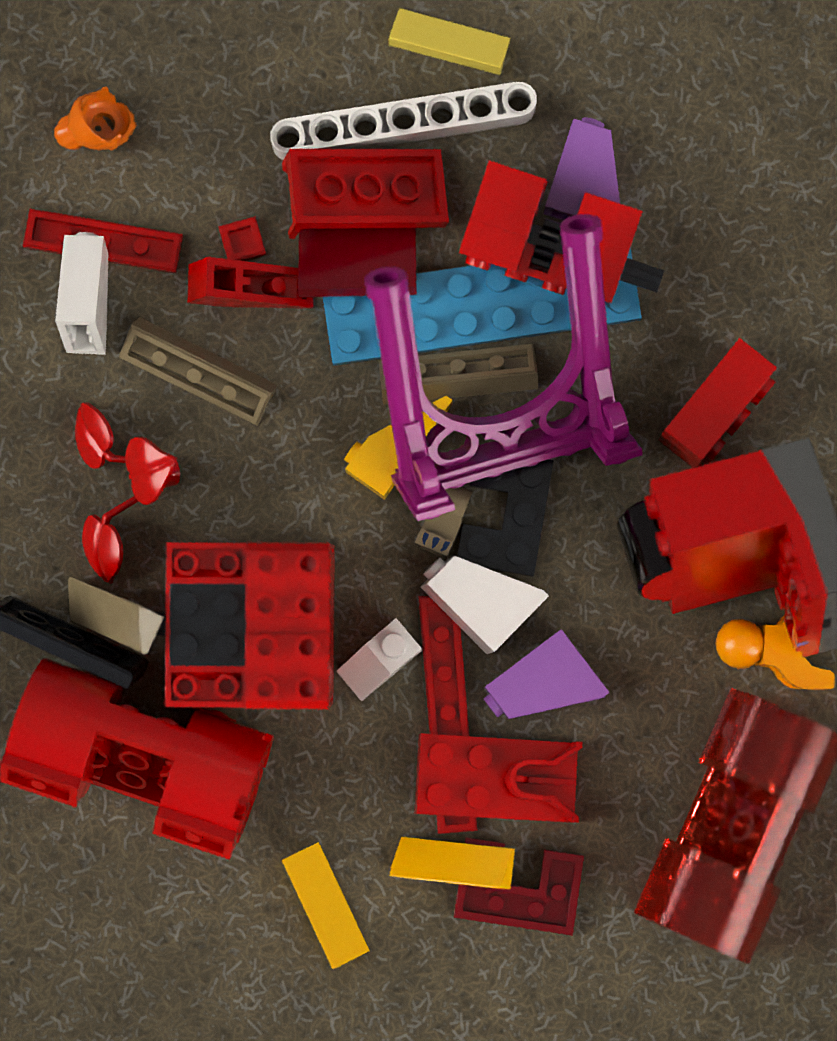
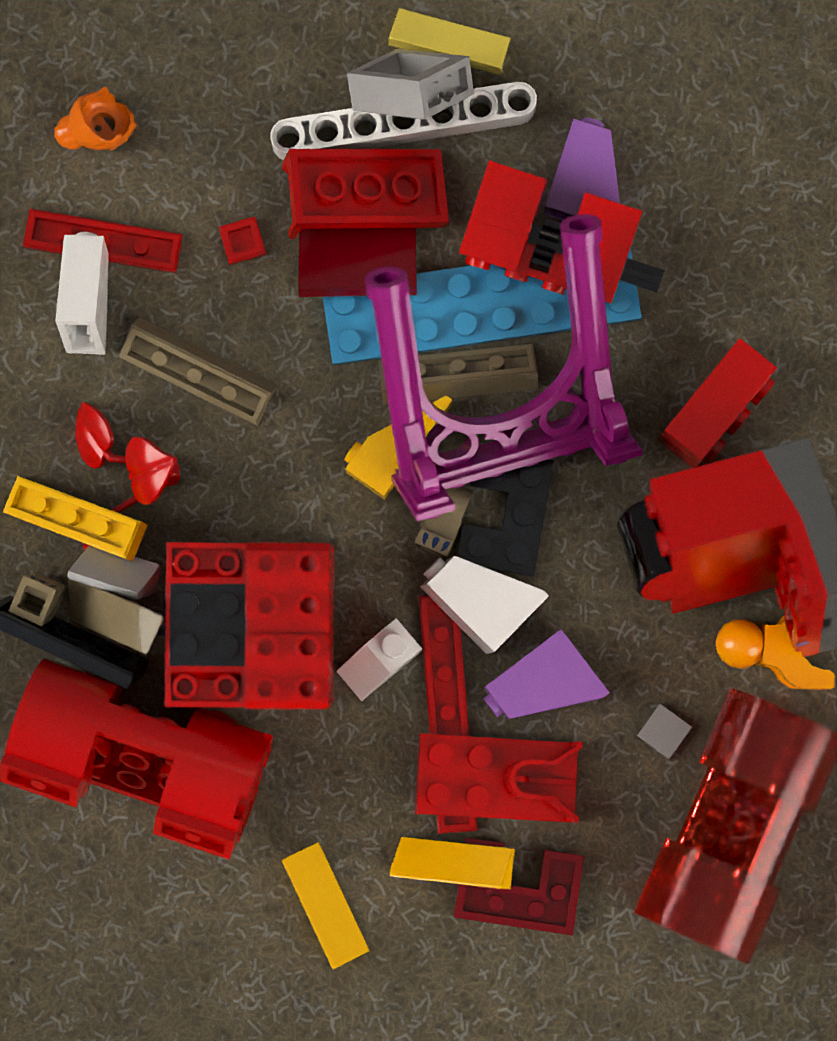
red slope [187,257,314,309] -> none
none -> yellow tile [3,476,148,562]
none -> dark tan leg [8,573,67,626]
none -> light grey slope [67,546,160,600]
none -> light grey window [347,49,474,119]
none -> light grey tile [636,704,692,759]

